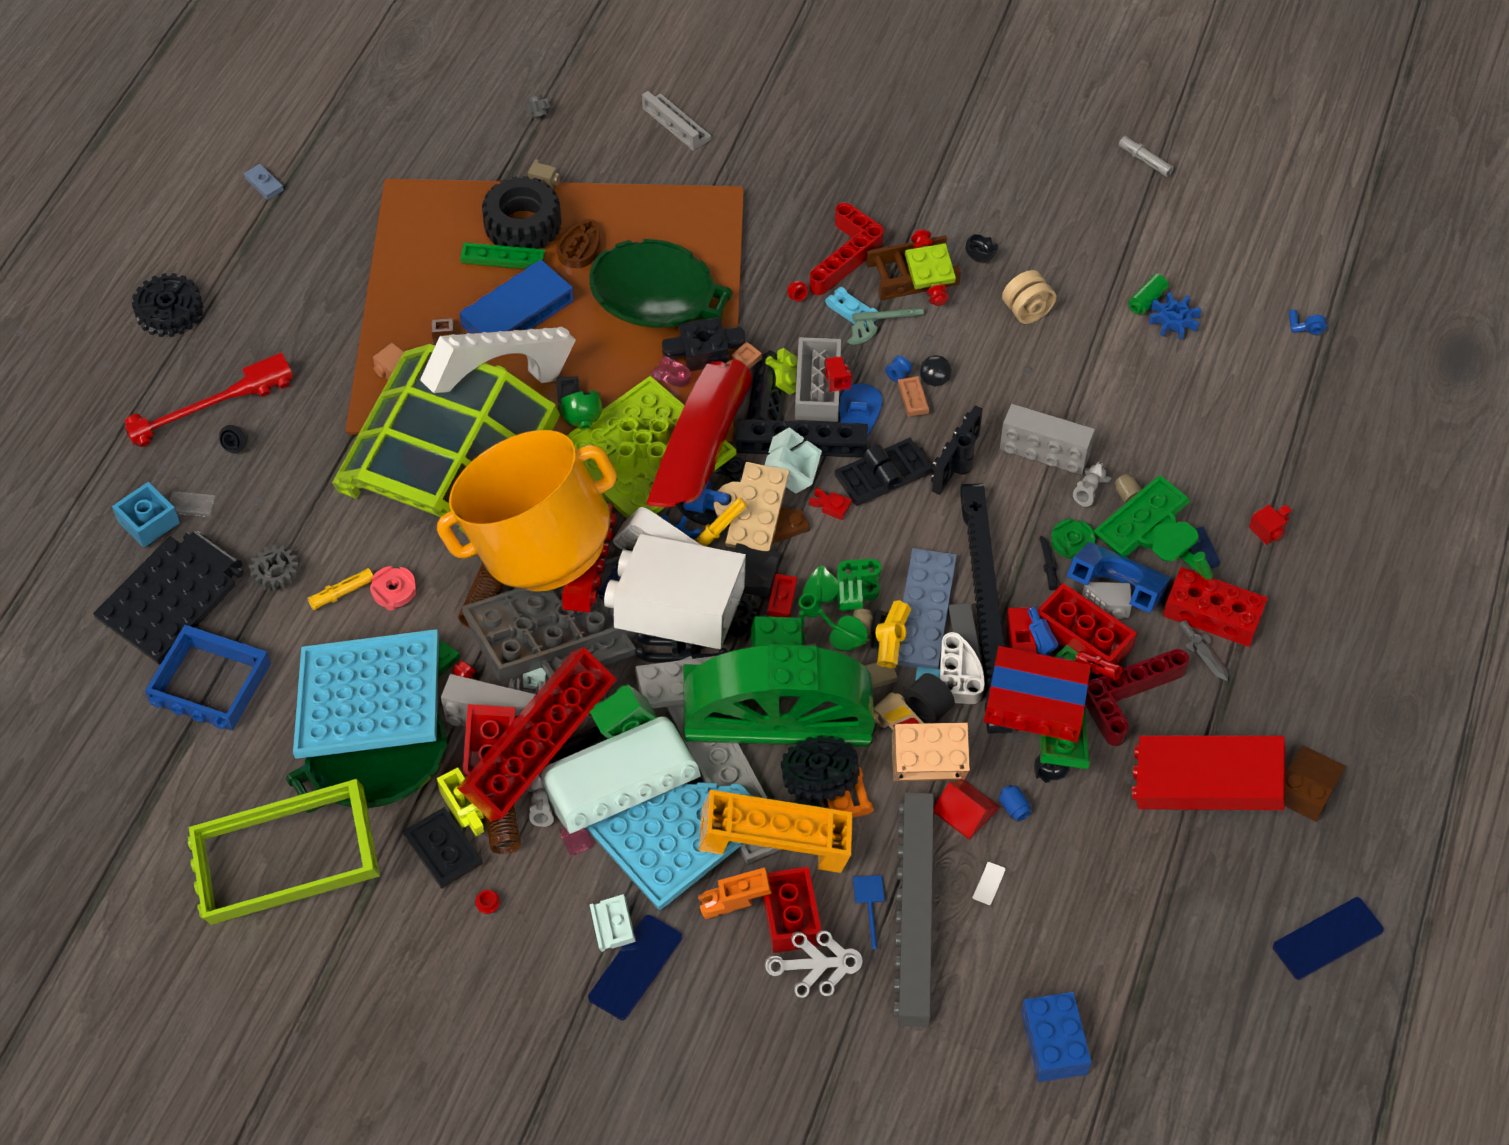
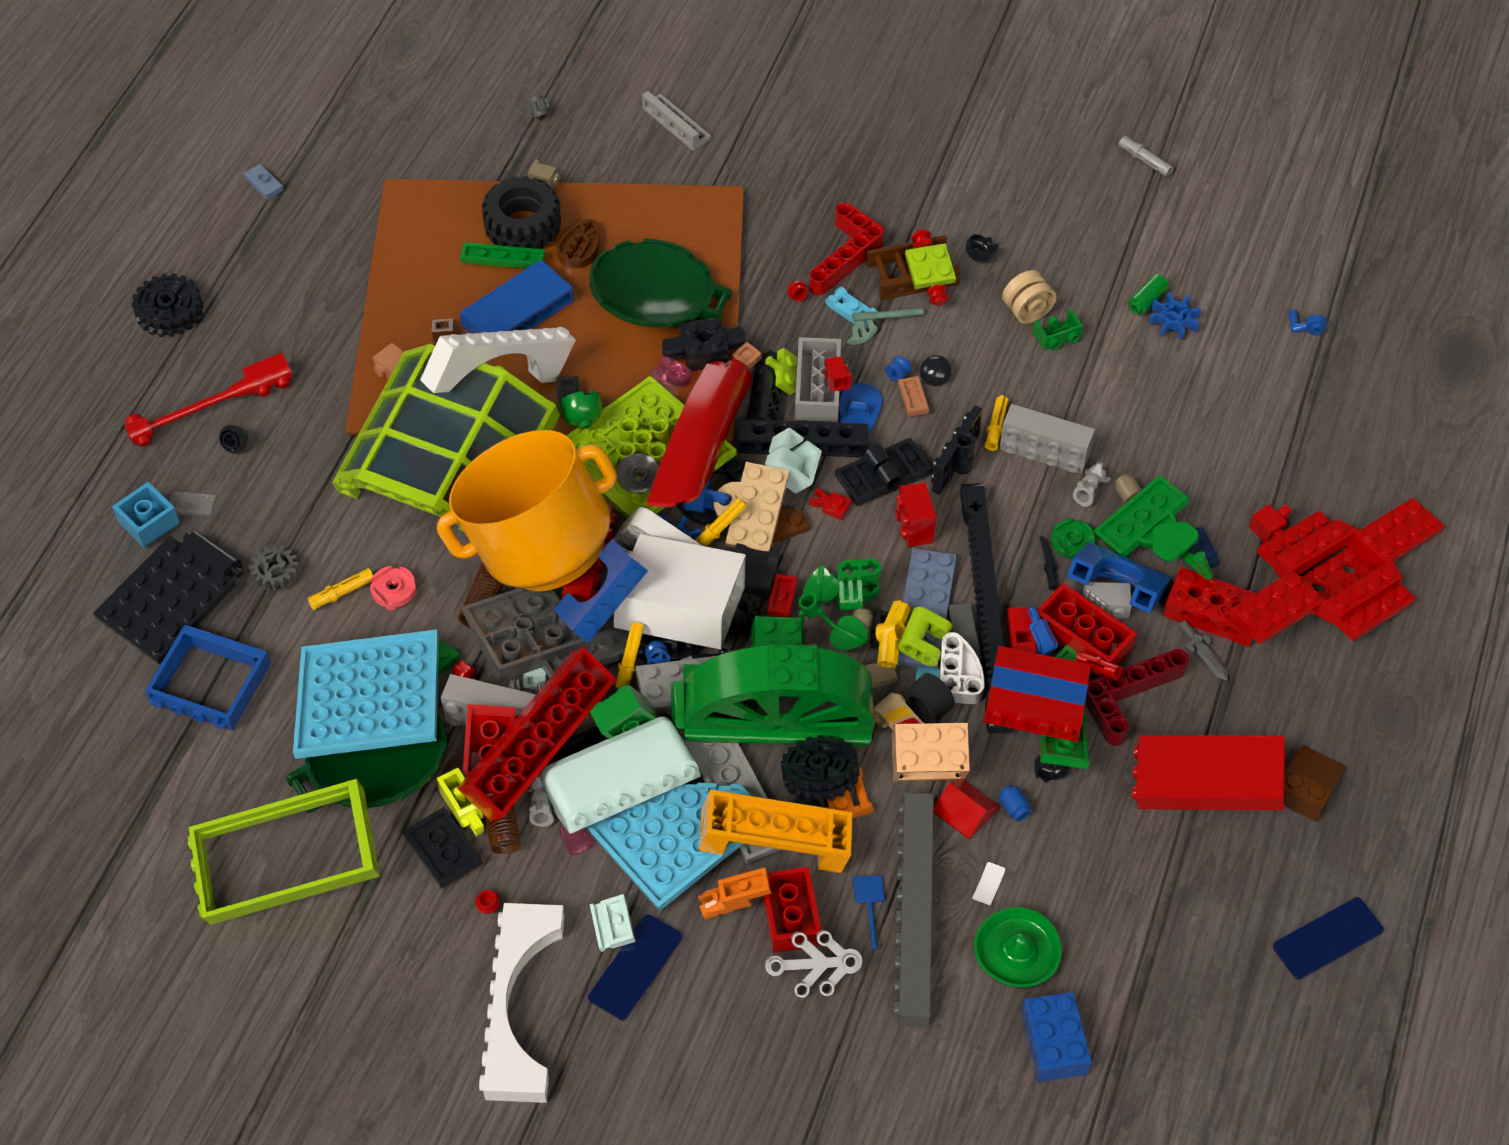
none -> white arch [479,903,565,1103]
none -> blue arch [554,539,648,643]
none -> yellow axle [615,621,644,689]
none -> dark grey dish [616,454,659,494]
none -> blue wheel [644,641,670,665]
none -> green tile [670,681,685,729]
none -> red brick [895,482,936,548]
none -> lime connector [898,607,953,667]
none -> green hat [974,907,1061,989]
none -> yellow axle [985,395,1009,451]
none -> green window [1032,309,1083,350]
none -> red piece [1228,497,1445,645]

